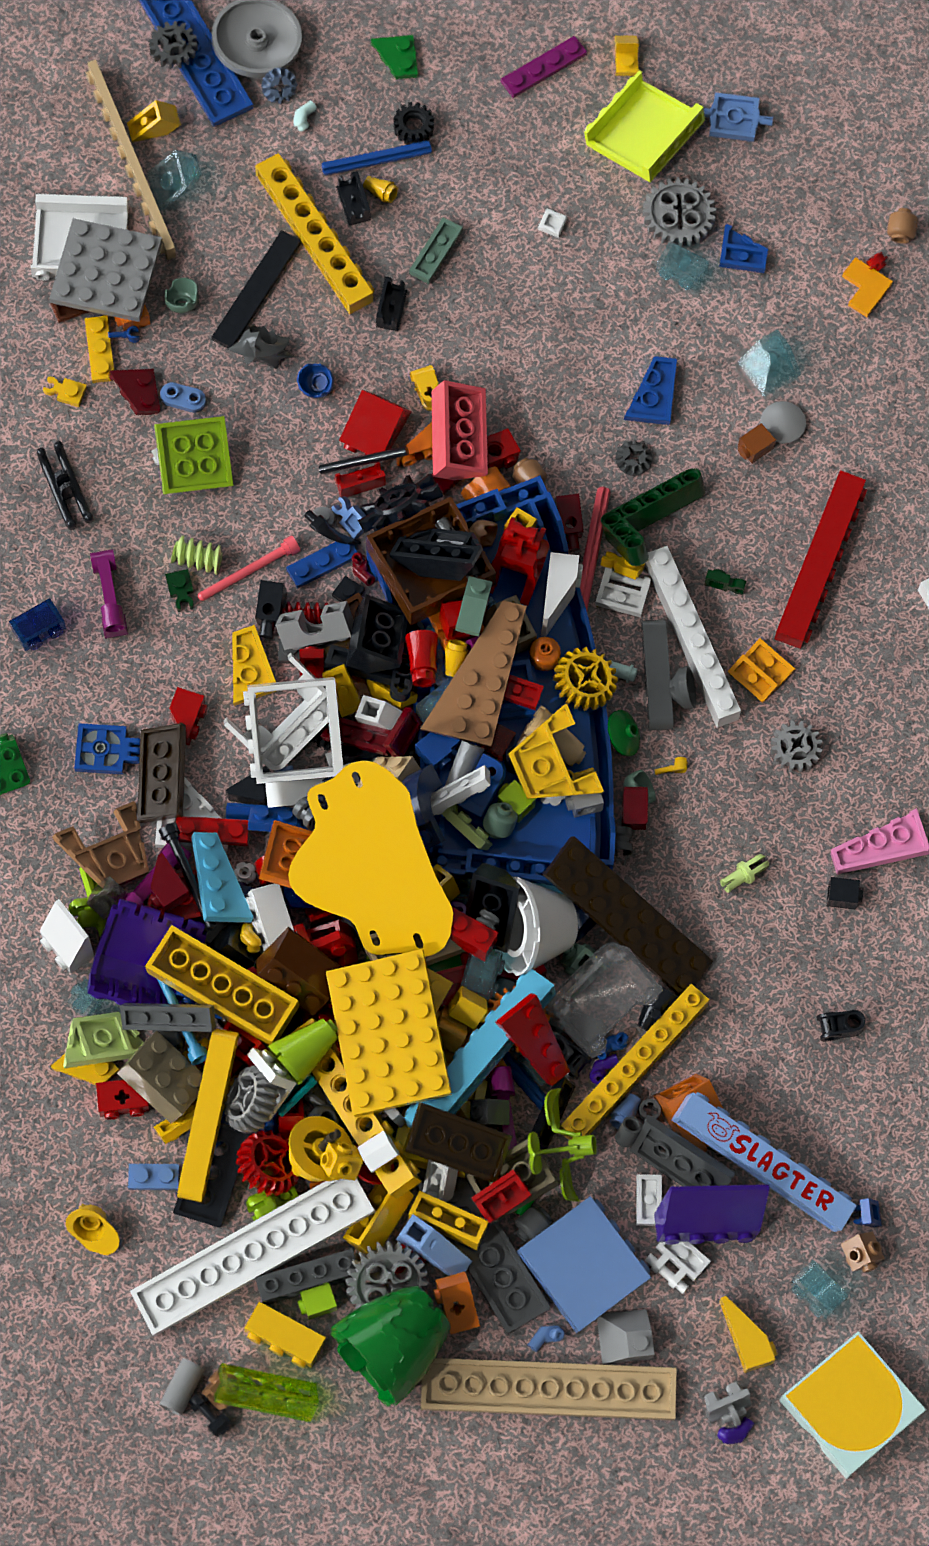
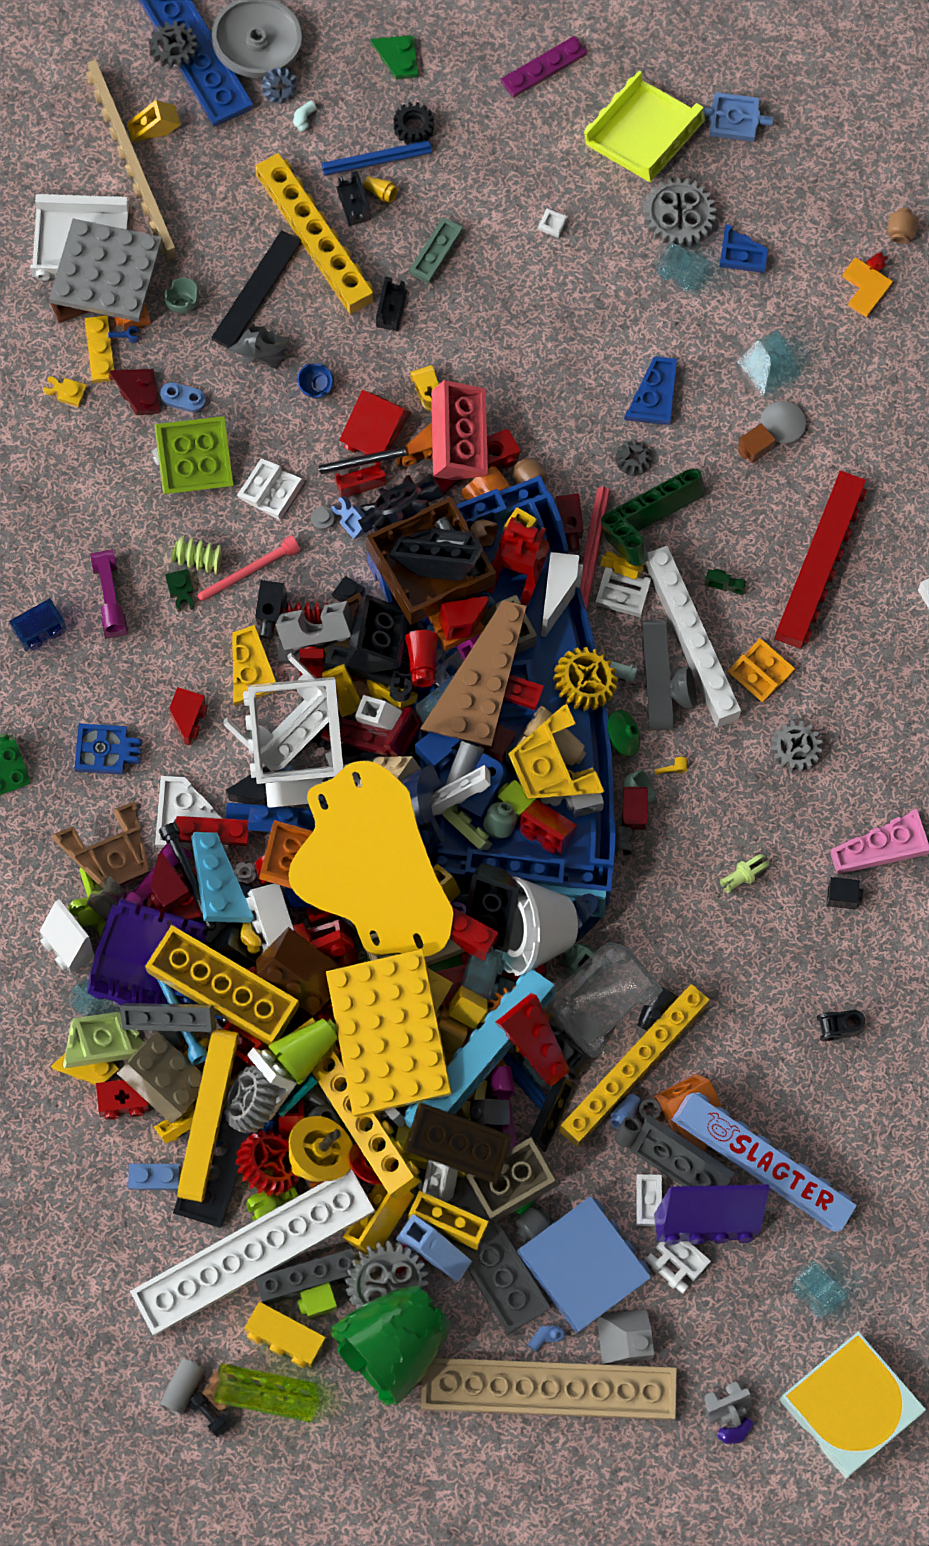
black piece [37,441,94,530] -> none
yellow piece [65,1204,120,1255] -> none
dark brown tile [137,723,186,823] -> none
clear light blue slope [147,150,201,211] -> none
blue plate [286,536,357,589] -> none
dark grey wheel [292,796,315,830] -> none
black bar [304,509,361,545] -> none
yellow brick [320,1142,364,1180] -> none
dark red arm [351,552,375,586] -> none
white piece [357,1131,400,1172] -> none
orange brick [433,1272,480,1335] -> none
yellow cone [445,640,469,677] -> none
sand green slope [455,576,492,637] -> none
red hinge [471,1169,532,1224] -> none
dark grey bush [475,910,500,930] -> none
lime plant [528,1088,597,1202] -> none
orange head [529,637,561,671] -> none
dark brown plate [542,836,713,996] -> none
dark purple arm [589,1054,619,1085] -> none
blue arm [595,1032,629,1060] -> none
yellow slope [615,35,639,76] -> none
yellow slope [719,1296,777,1373] -> none
medium nougat brick [841,1231,885,1273] -> none
blue tile [853,1198,882,1227] -> none
none -> white slope [237,458,304,520]
none -> red slope [520,799,577,856]

